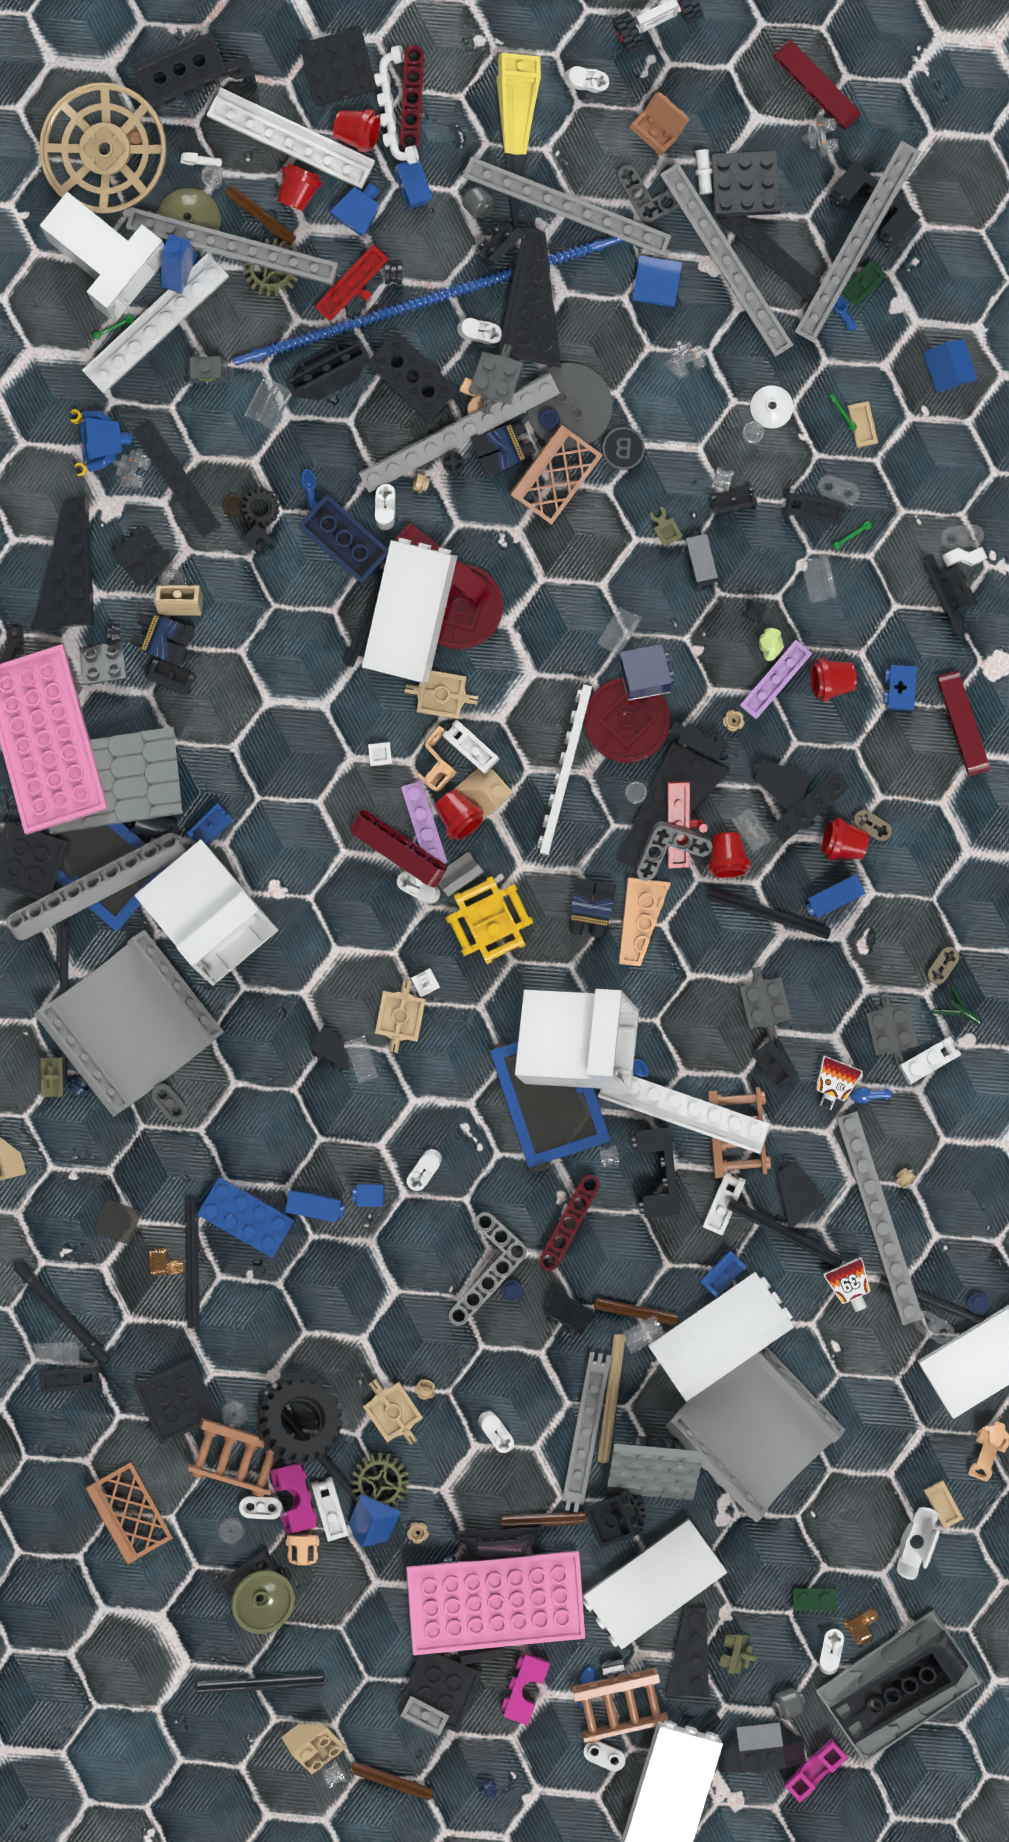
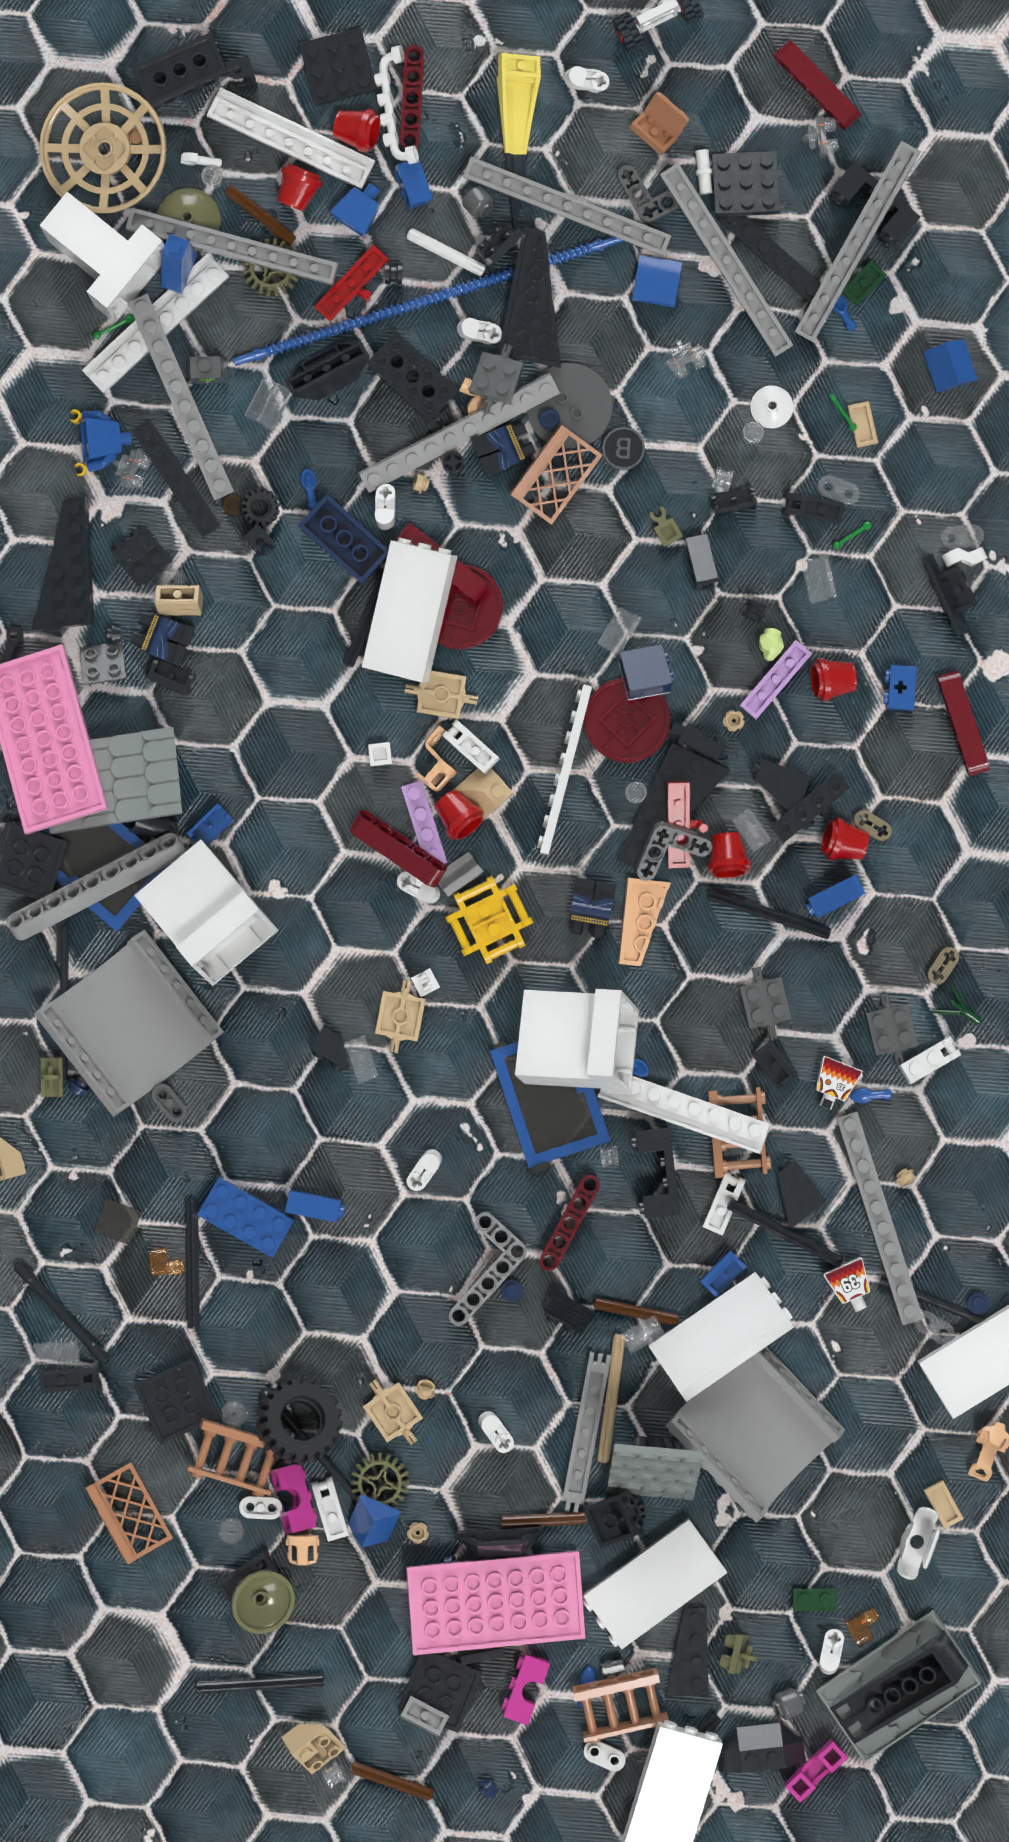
blue brick [352,1184,384,1207] -> none
none -> light grey plate [128,294,234,501]
none -> white axle [407,228,486,276]

